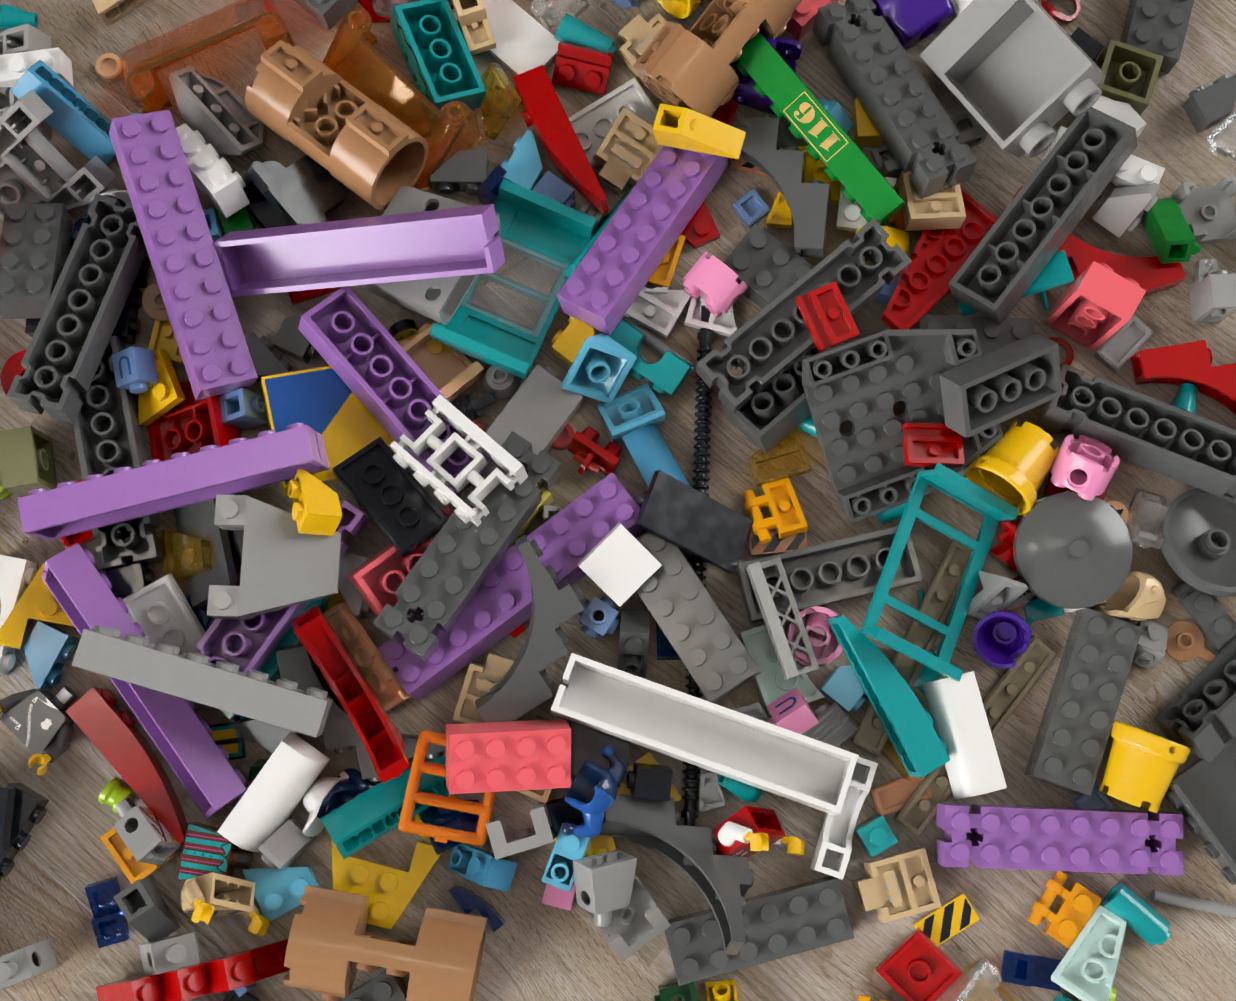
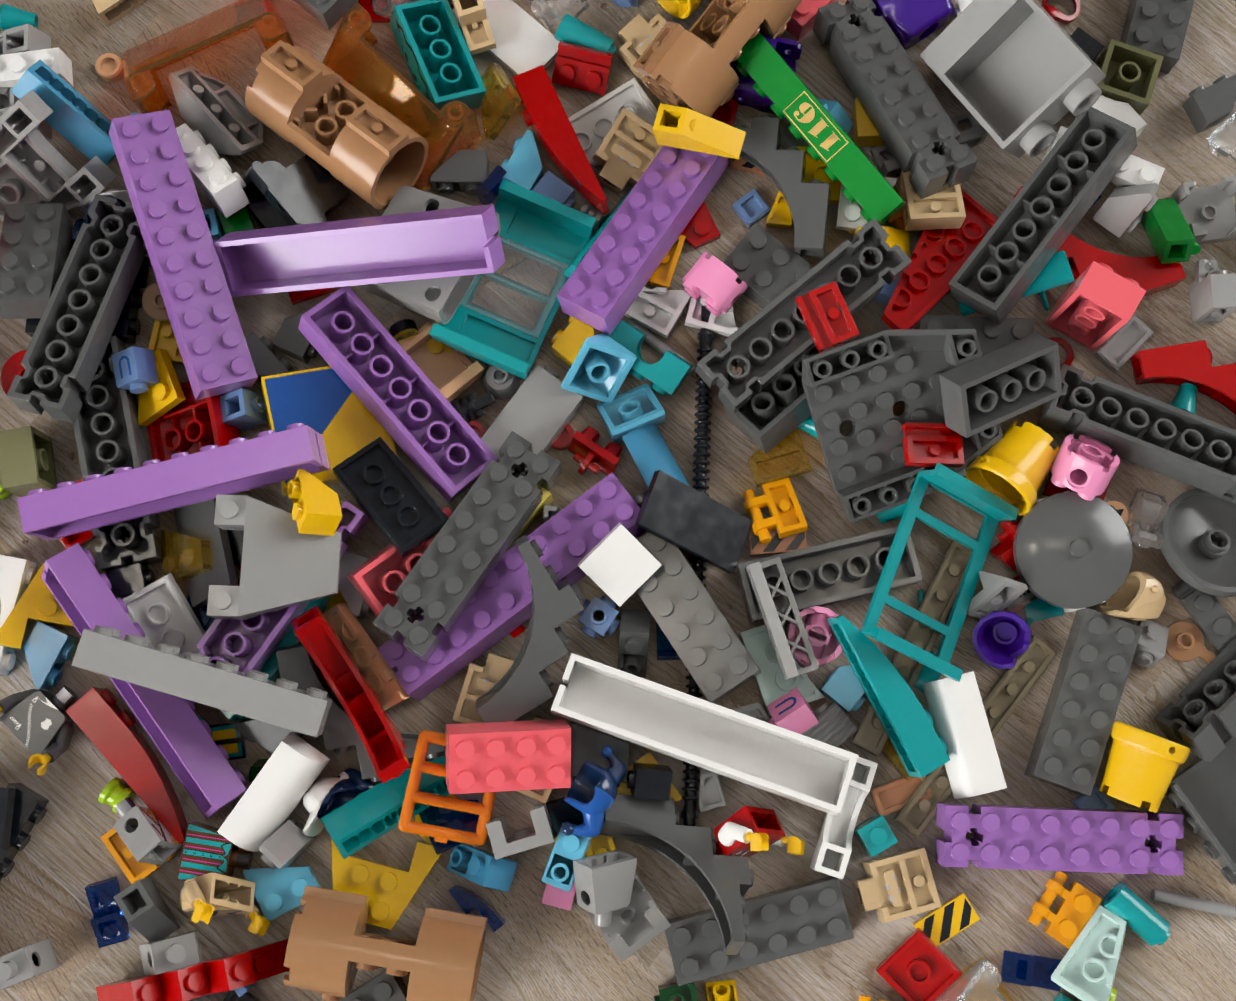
white fence [390,394,528,527] -> none
teal cone [718,774,763,802] -> none

